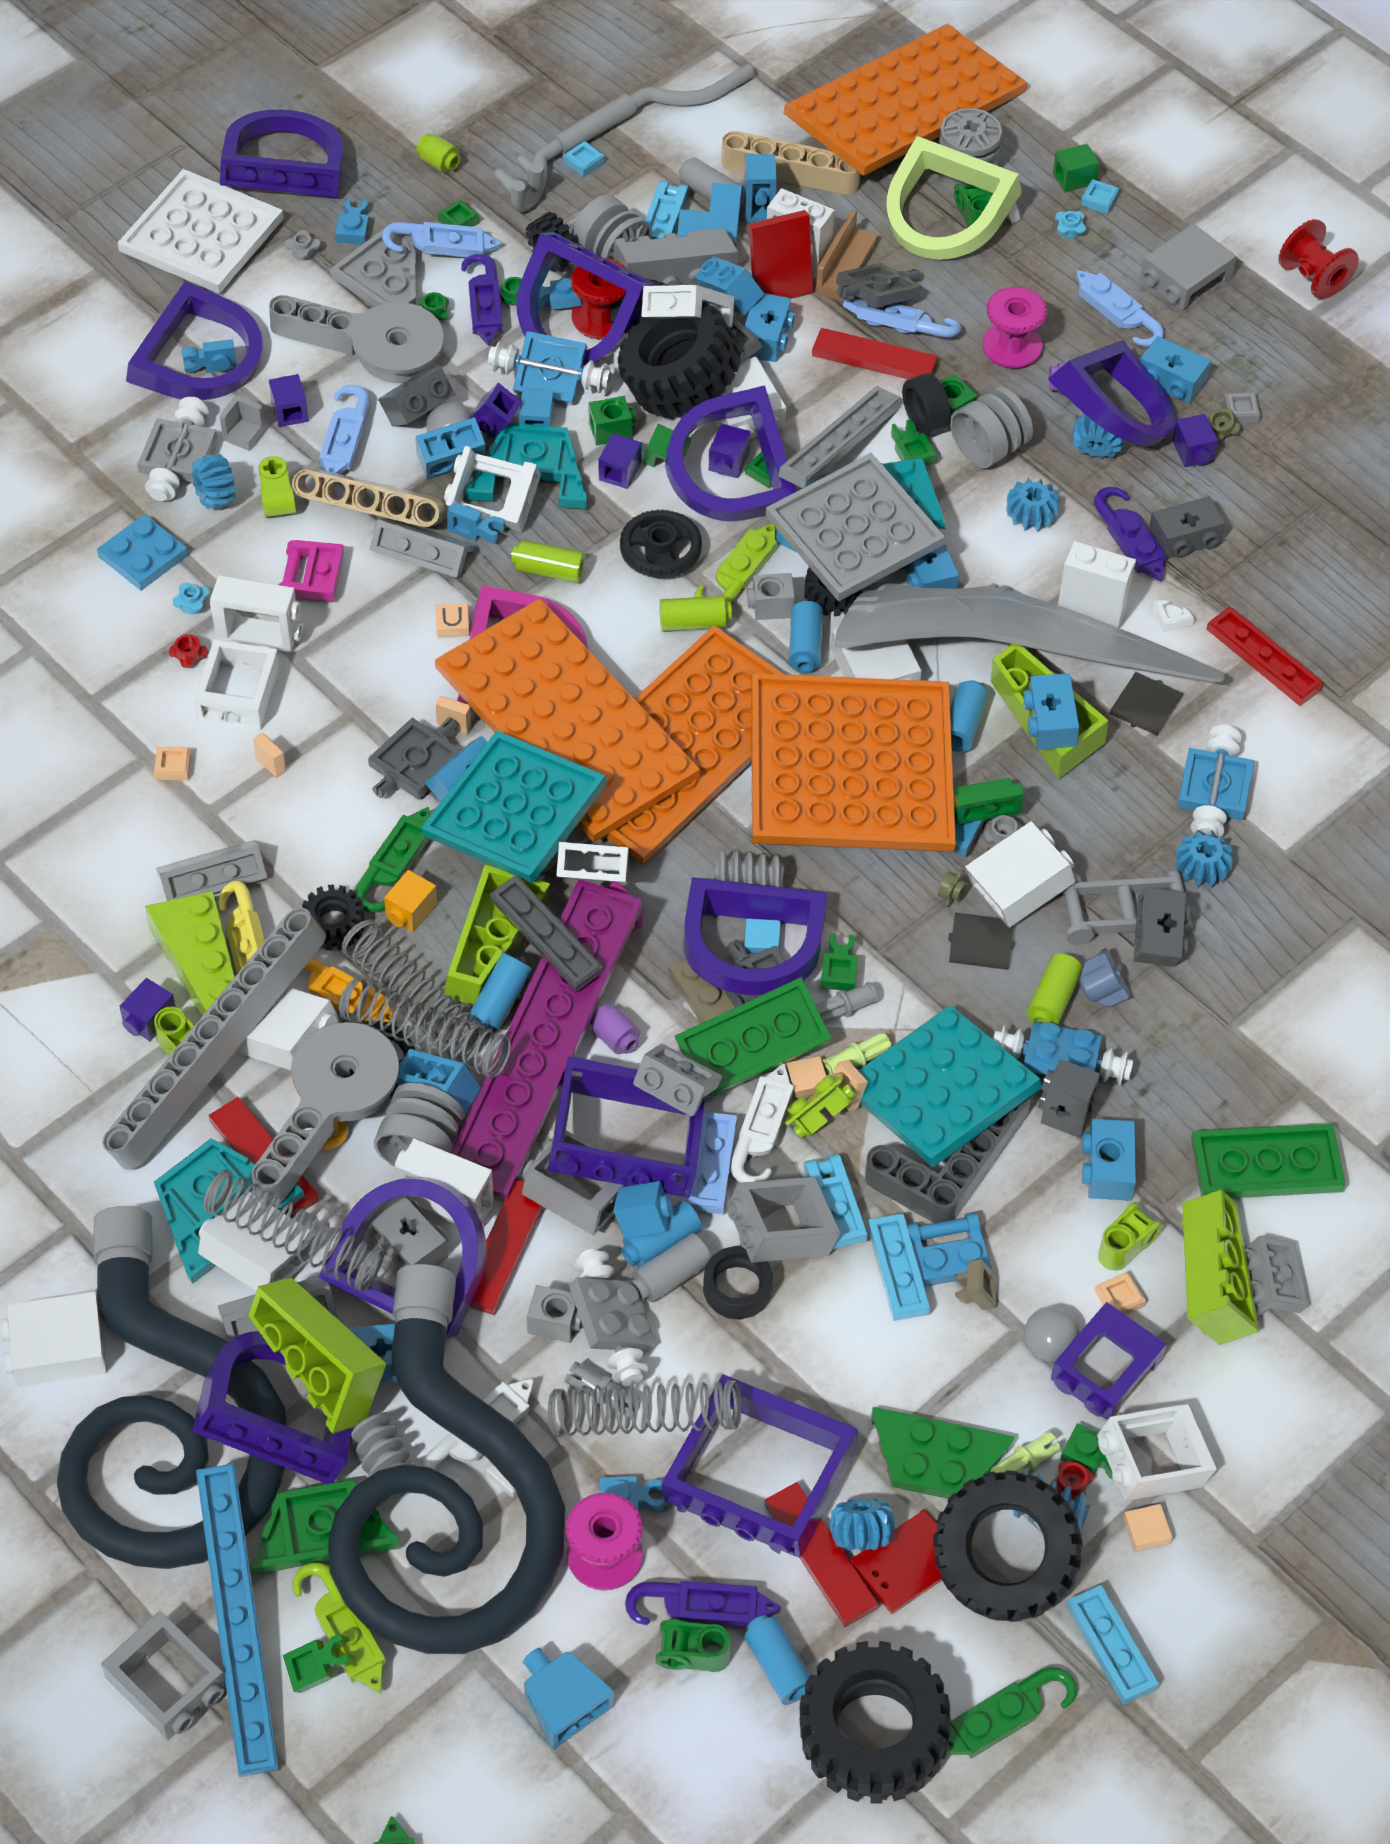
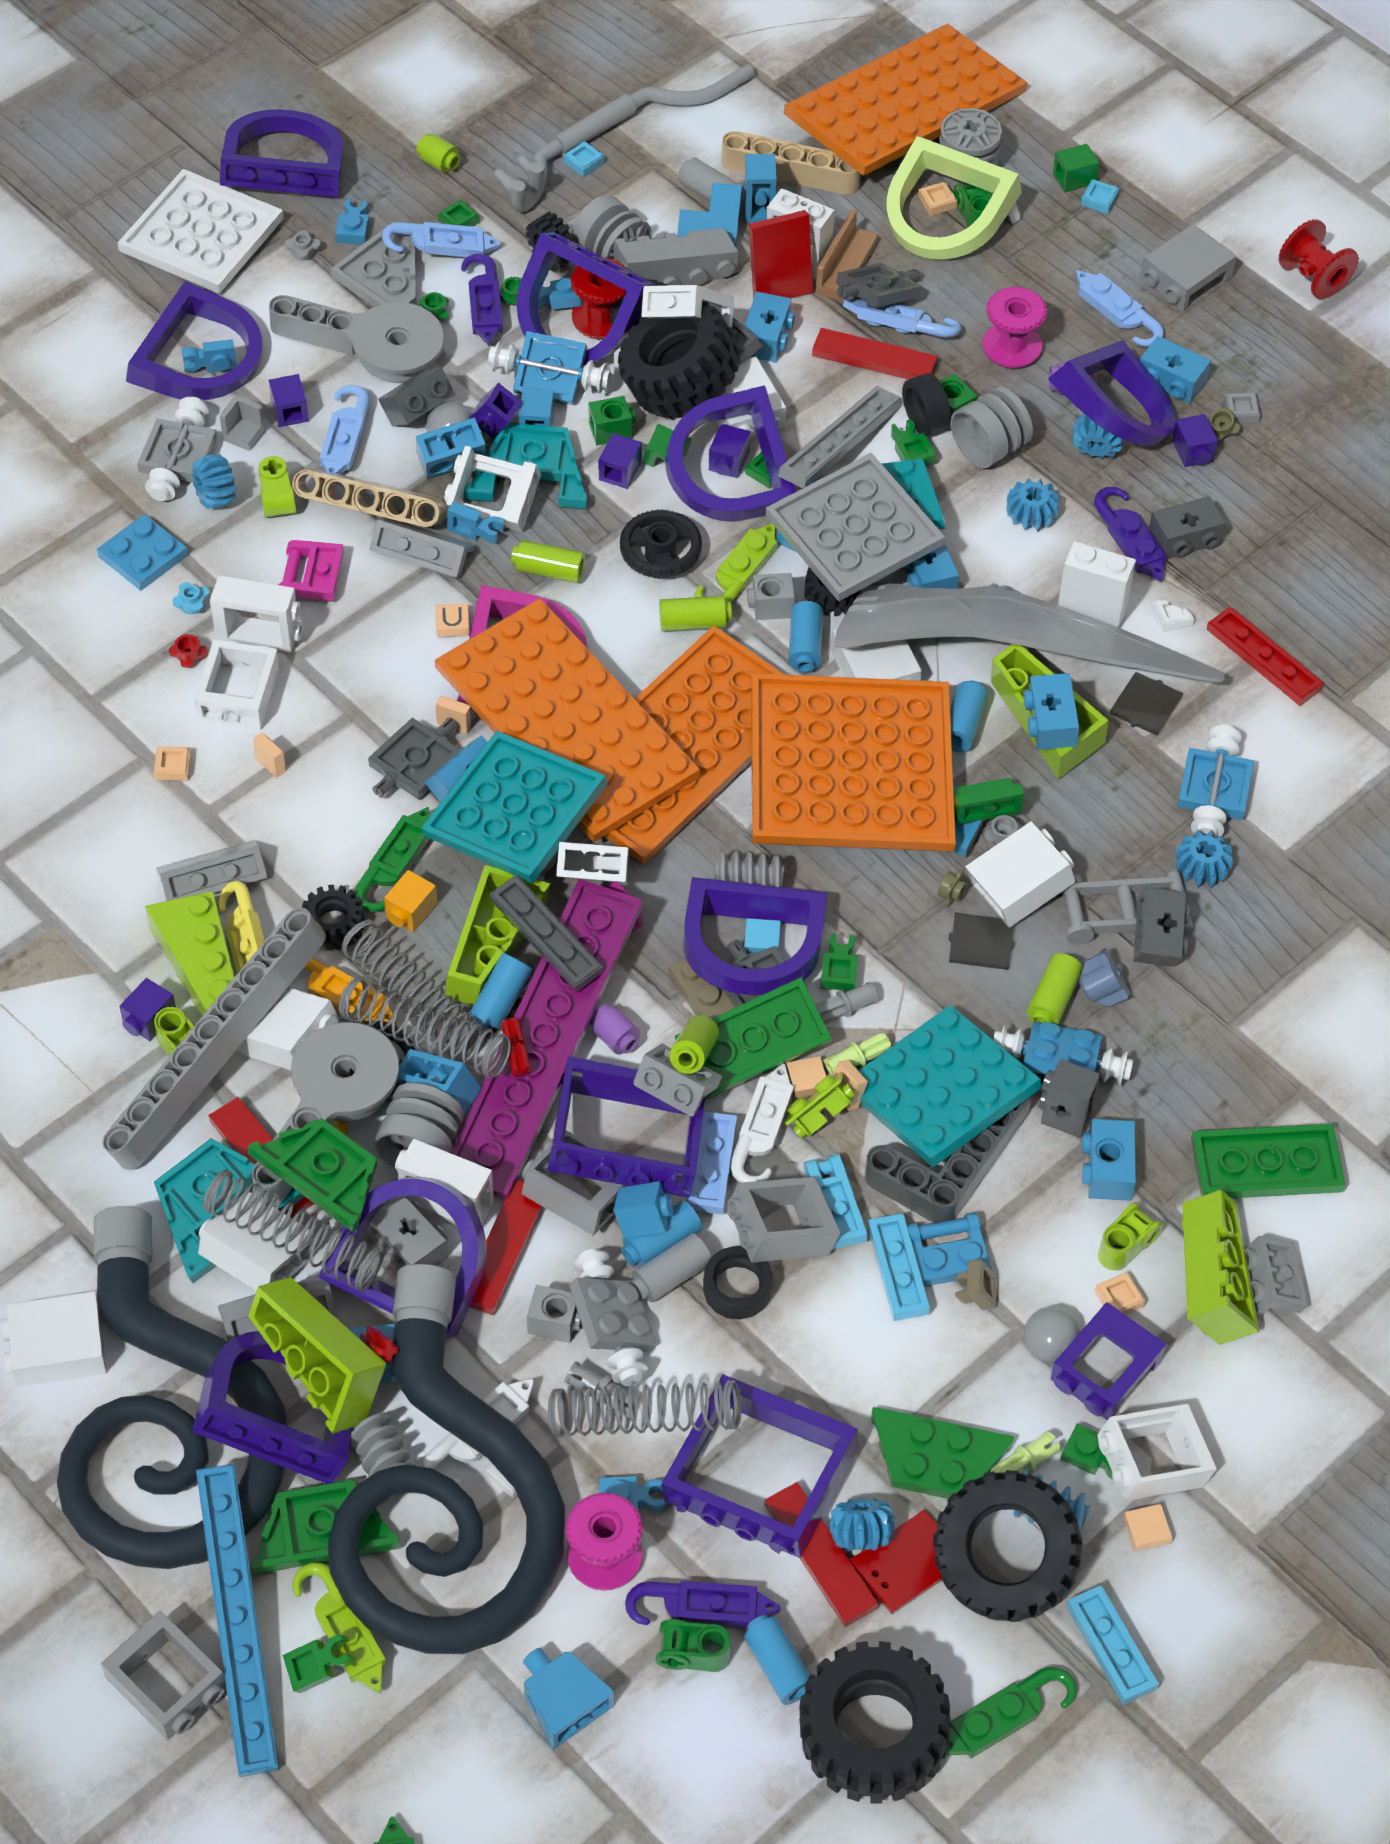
medium azure plate [645,180,689,239] -> none
dark azure brick [693,256,764,315] -> none
red plate [1051,1461,1094,1500] -> none
medium azure plate [1055,211,1086,239] -> none
none -> green wing [248,1118,377,1233]
none -> red piece [359,1326,399,1362]
none -> red piece [501,1017,531,1077]
none -> lime brick [669,1015,719,1074]
none -> light nougat tile [918,182,958,216]

